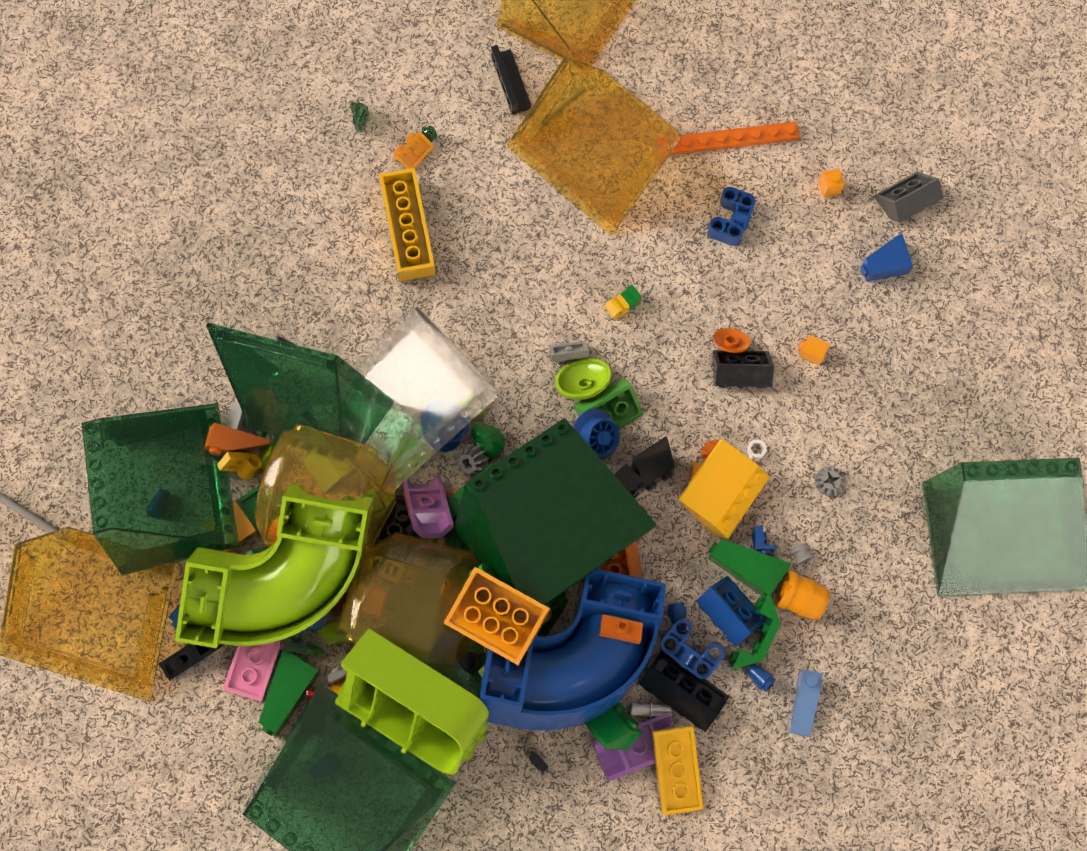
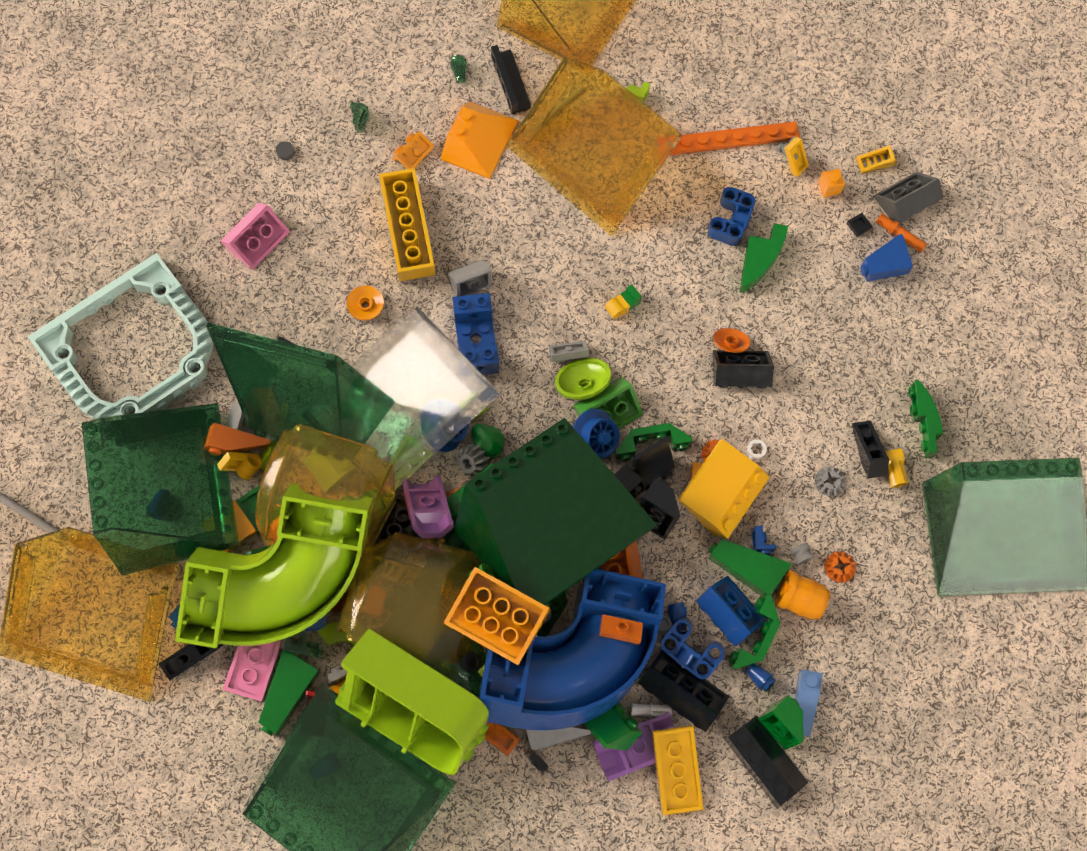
clear green plate [421,126,437,143] -> none
light orange brick [798,335,830,366] -> none
none -> light aqua arch [27,253,213,425]
none -> bright pink slope [221,203,290,270]
none -> dark grey tile [276,141,295,160]
none -> light orange dish [346,285,384,321]
none -> light orange slope [441,102,518,179]
none -> light grey slope [448,260,492,296]
none -> clear green cone [450,55,467,83]
none -> blue plate [452,293,499,377]
none -> orange plate [484,722,520,757]
none -> slope [525,723,591,751]
none -> green slope [615,423,693,461]
none -> lime panel [623,81,650,107]
none -> black slope [640,478,680,540]
none -> black slope [725,715,808,808]
none -> green slope [739,223,788,293]
none -> green slope [758,695,804,750]
none -> yellow piece [777,137,809,177]
none -> orange gear [824,552,856,583]
none -> black tile [846,213,873,237]
none -> black slope [852,420,889,479]
none -> yellow slope [856,145,896,174]
none -> orange pin [875,213,928,253]
none -> yellow piece [885,448,909,488]
none -> green slope [908,380,943,458]

